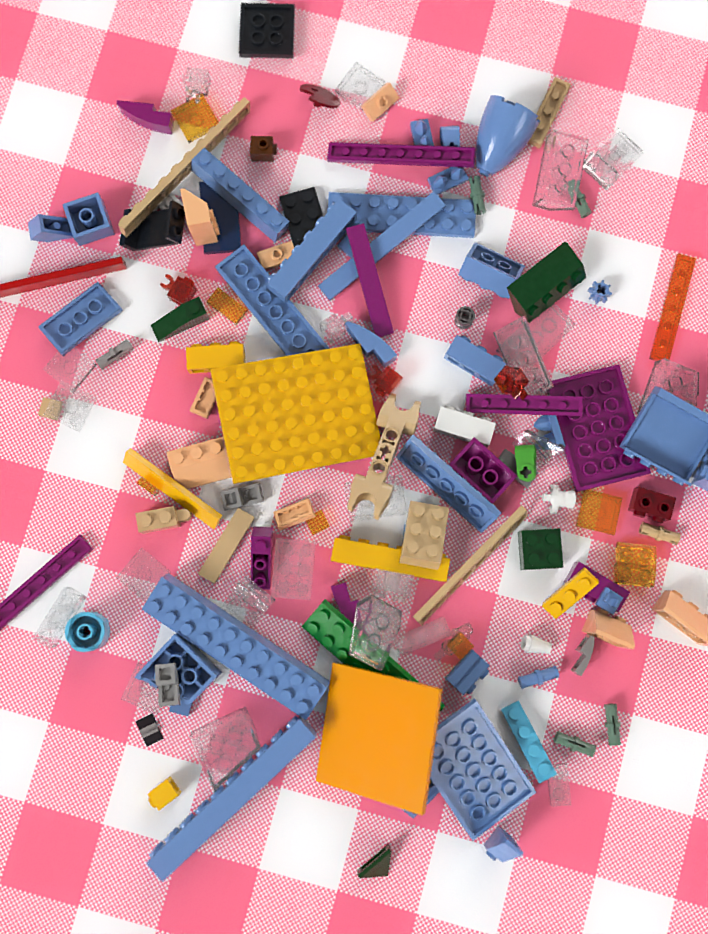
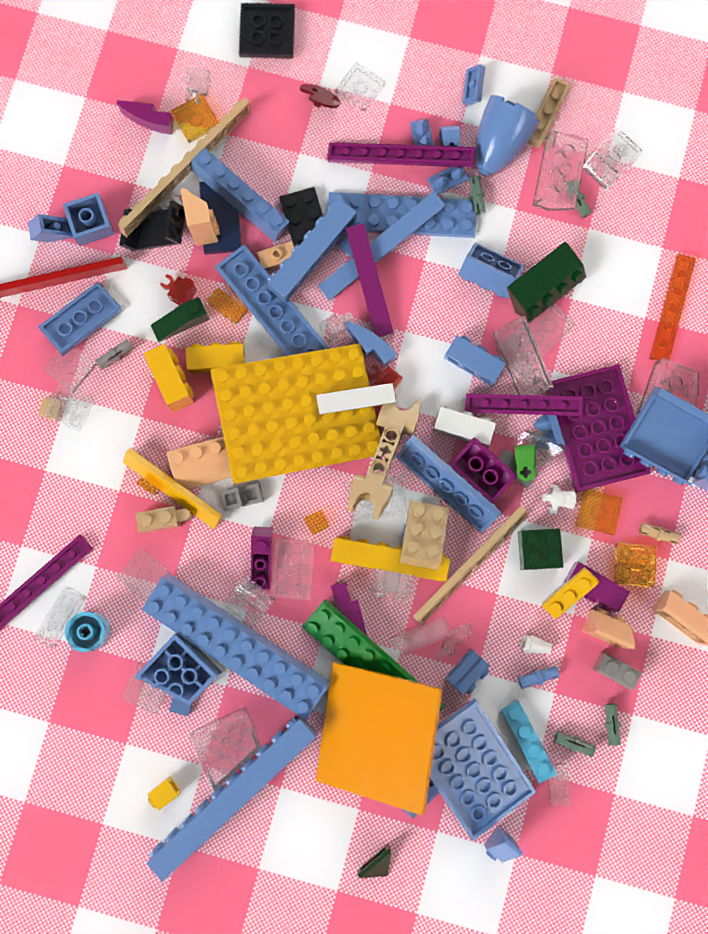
black piece [135,713,164,747] -> none
light grey slope [155,663,181,707] -> none
light nougat plate [190,377,216,419] -> none
tan tile [198,508,255,584] -> none
reddish brown brick [250,136,277,162] -> none
light nougat plate [273,498,316,531] -> none
clear slope [349,594,402,671] -> none
light nougat plate [361,82,399,121] -> none
clear yellow tile [446,631,474,660] -> none
flat silver wheel [454,306,475,330] -> none
clear red brick [494,366,530,400] -> none
light grey slope [571,634,595,676] -> none
medium blue gear [587,280,612,305] -> none
medium blue tile [595,587,623,615] -> none
dark red brick [628,487,676,523] -> none
none -> yellow brick [143,344,195,412]
none -> white tile [316,383,396,415]
none -> medium blue plate [462,64,485,106]
none -> light grey brick [593,652,642,690]

